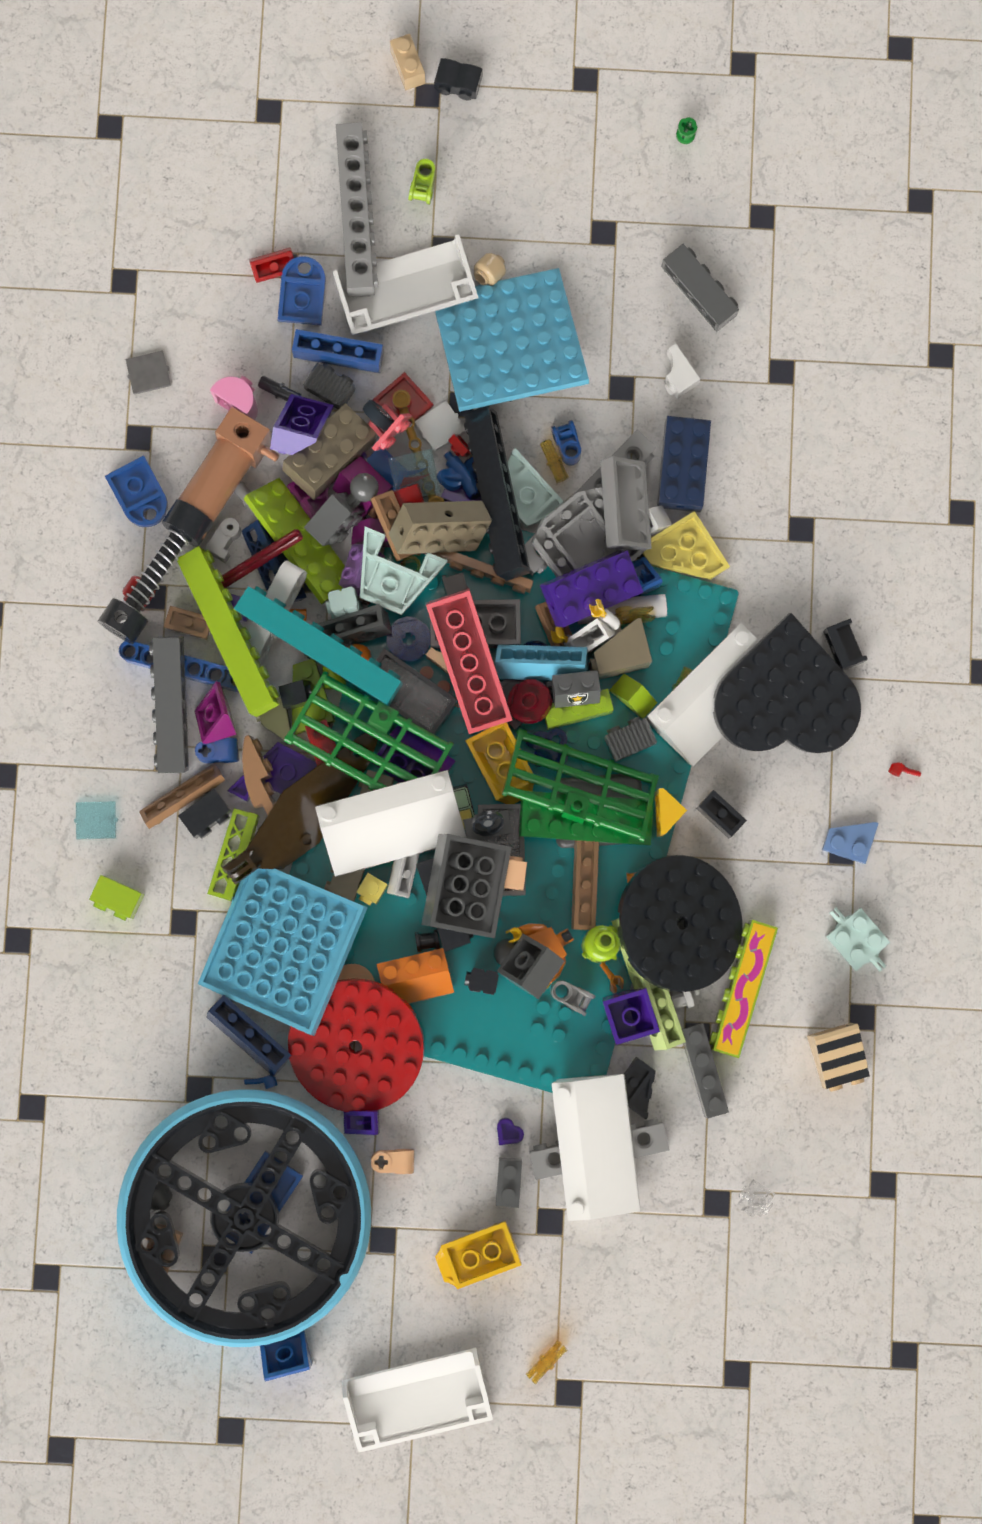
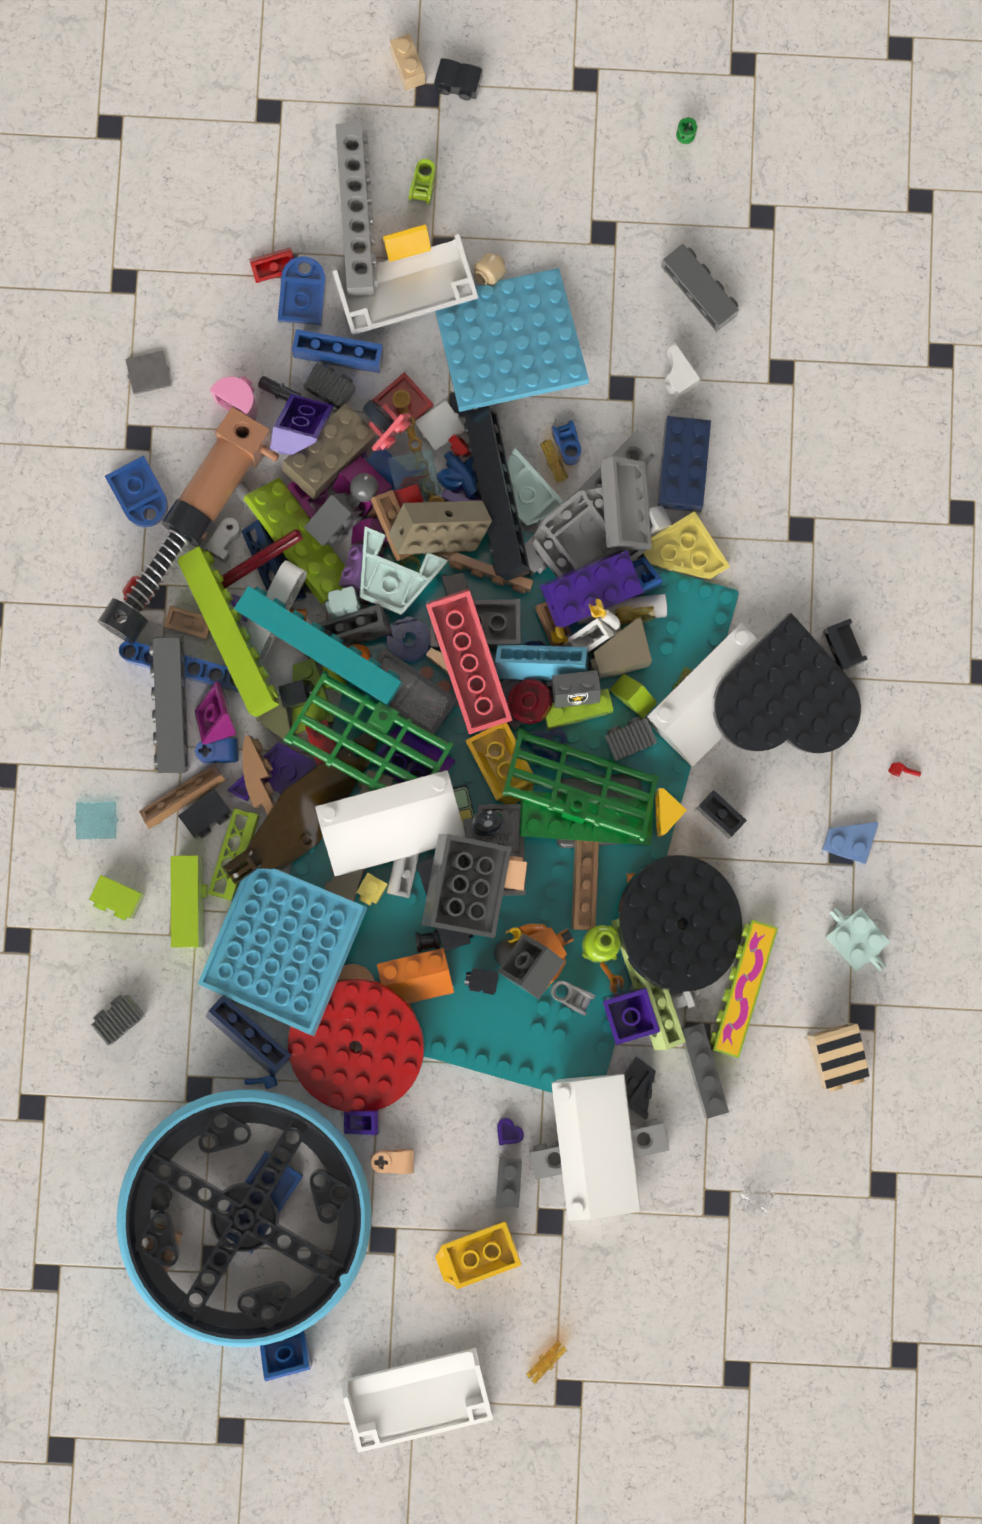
none -> dark grey brick [91,995,146,1046]
none -> lime brick [170,855,208,948]
none -> yellow slope [381,224,431,262]

